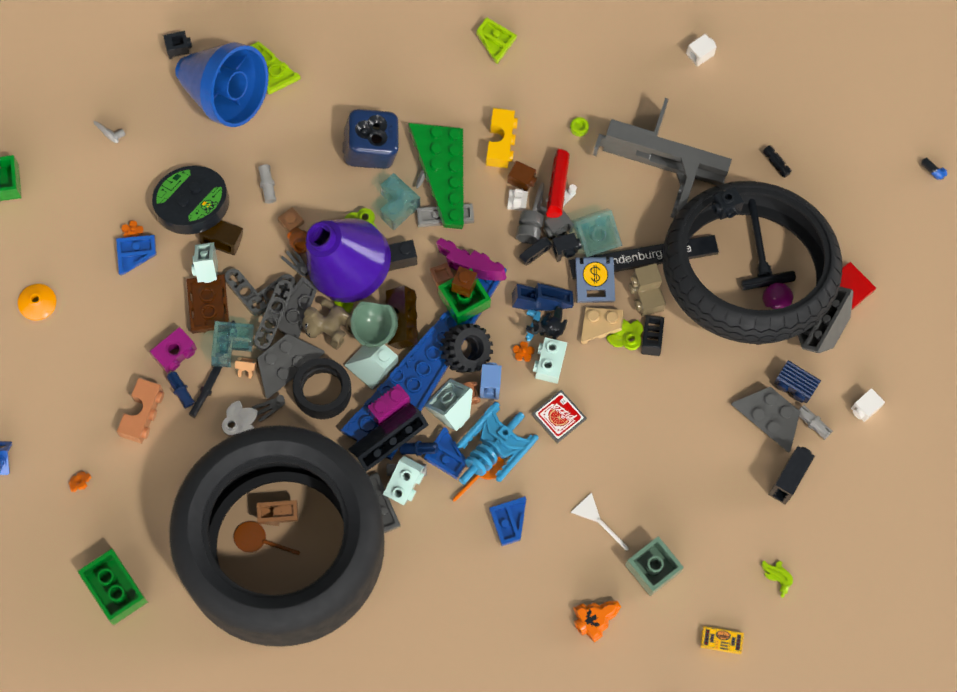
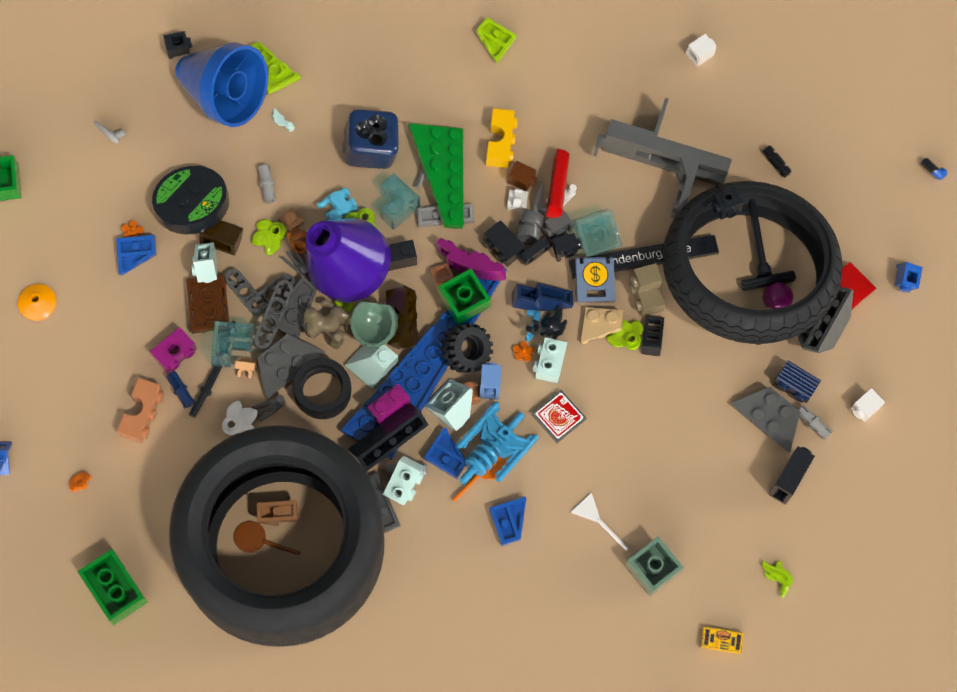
dark blue axle [400,441,439,456] -> none
reddish brown brick [452,266,477,298] -> none
lime tile [570,117,589,137] -> none
orange rock [573,601,621,643] -> none
none -> lime plate [251,219,287,256]
none -> light aqua piece [272,108,295,132]
none -> medium azure animal [317,187,357,220]
none -> black brick [483,220,525,267]
none -> blue brick [894,262,923,293]

